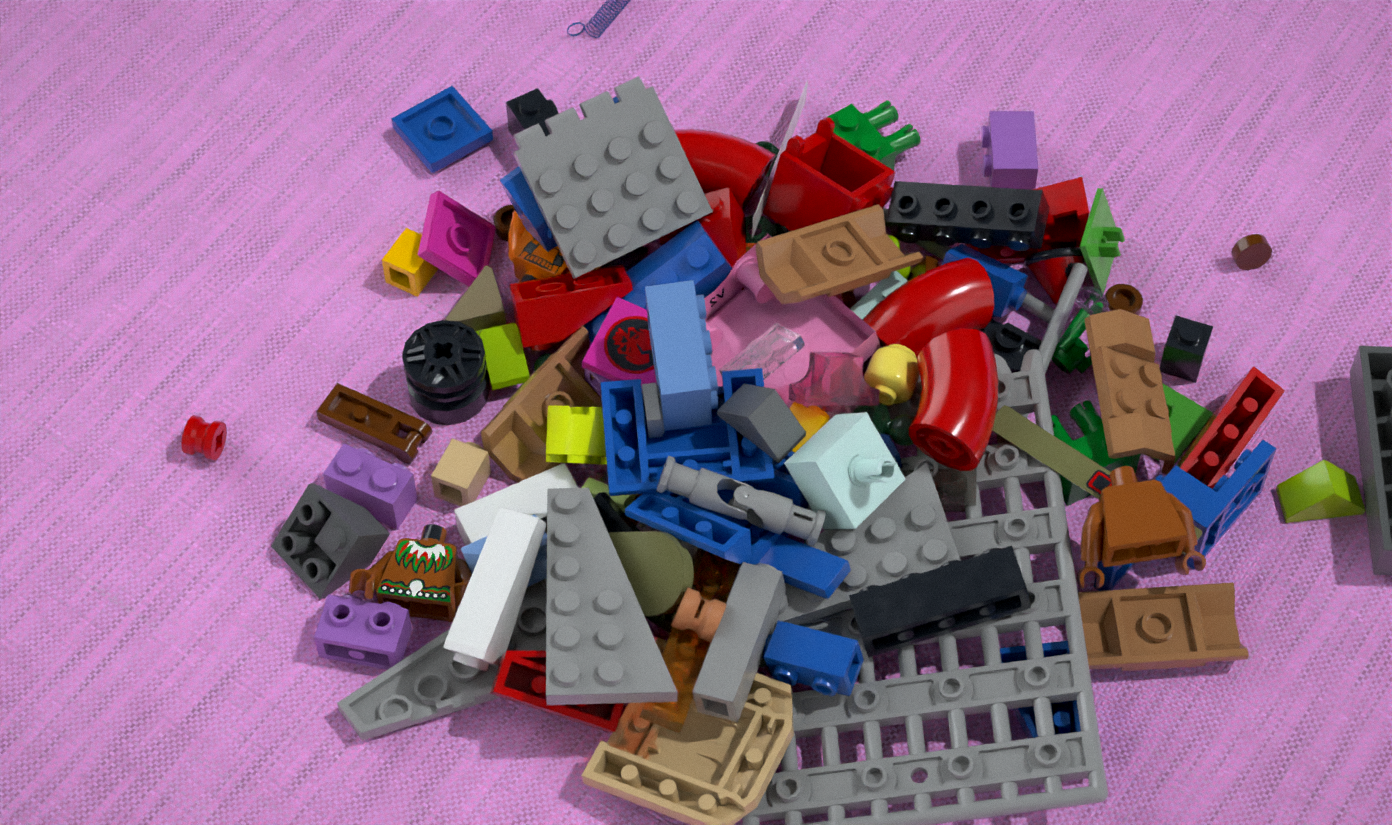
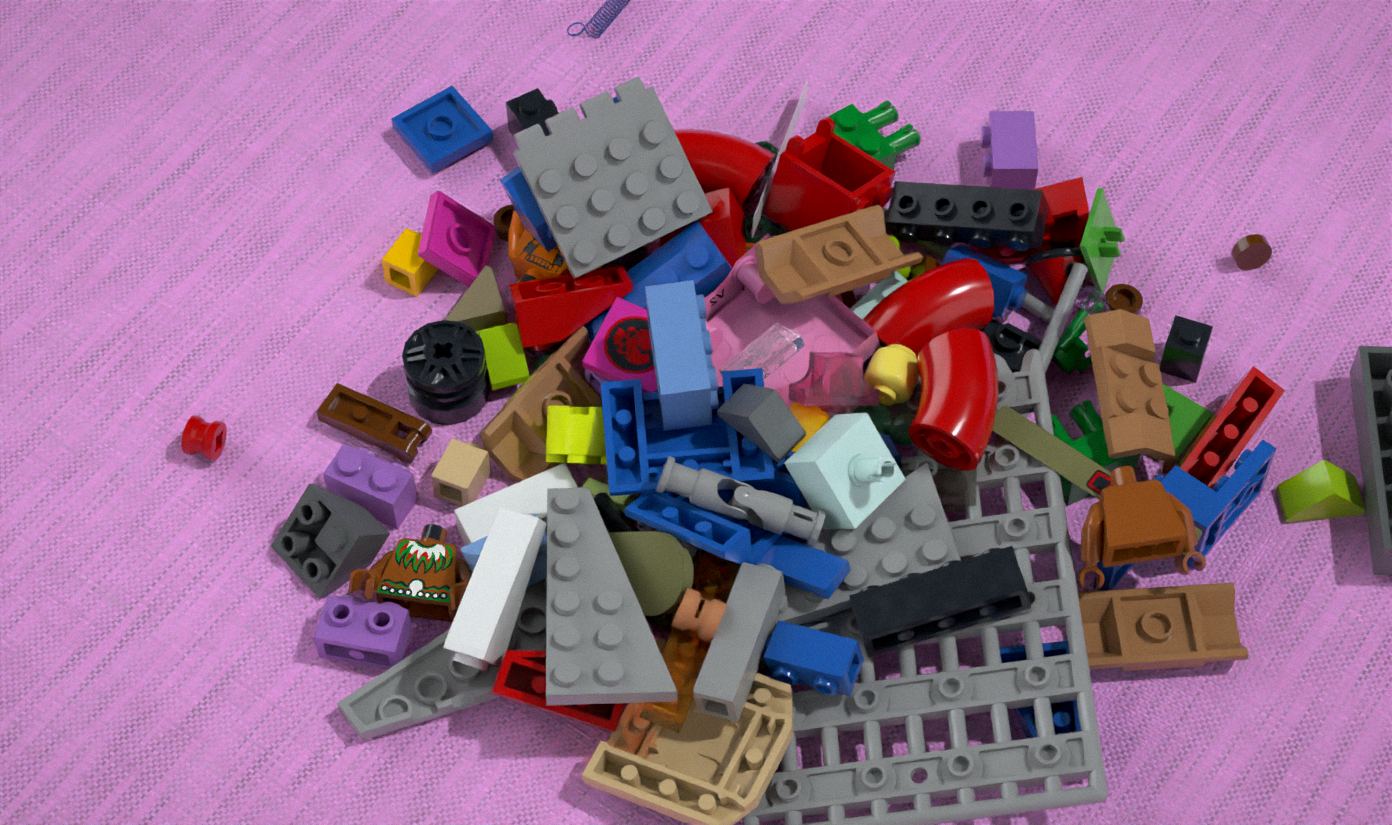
light grey tile [642,383,664,438] -> none

